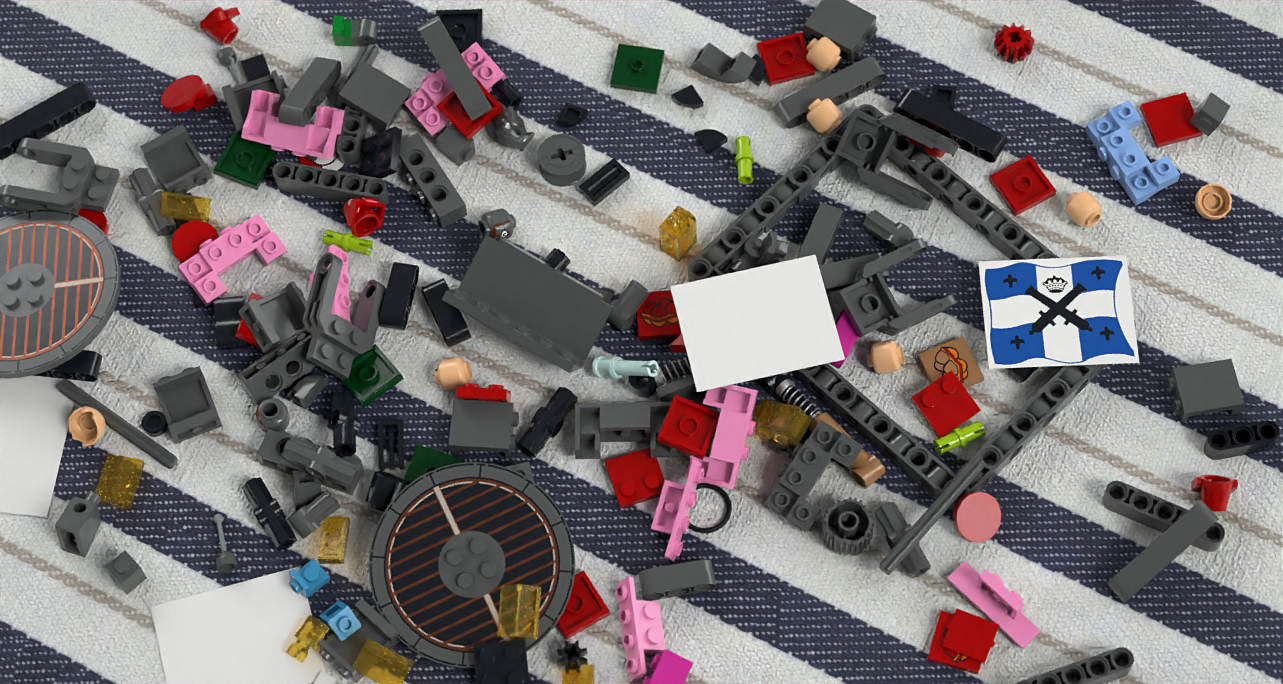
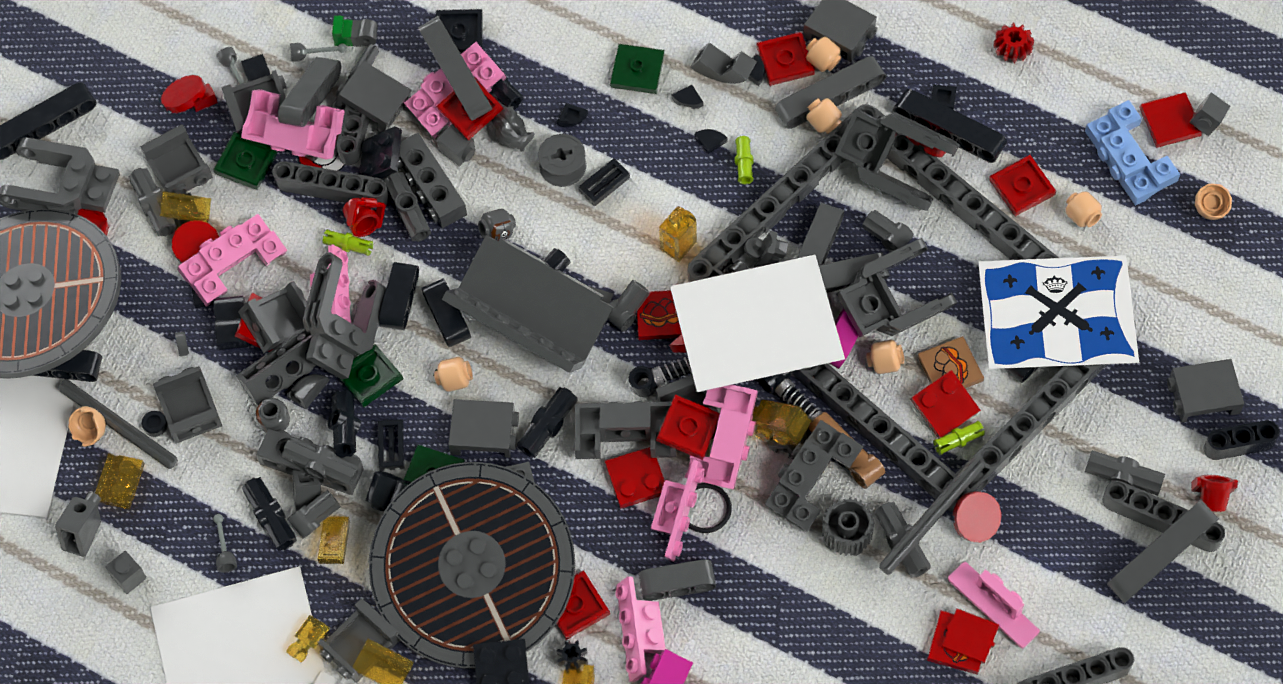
red piece [200,7,240,46] -> none
dark azure bracket [289,559,330,599] -> none
dark azure bracket [319,600,361,641] -> none
red plate [456,383,511,402] -> none
clear yellow panel [497,584,541,639] -> none
light aqua pin [592,356,659,379] -> none
none -> dark grey tile [175,331,189,357]
none -> hinge [290,43,347,62]
none -> dark grey piece [384,172,431,242]
none -> dark grey piece [1085,450,1165,496]

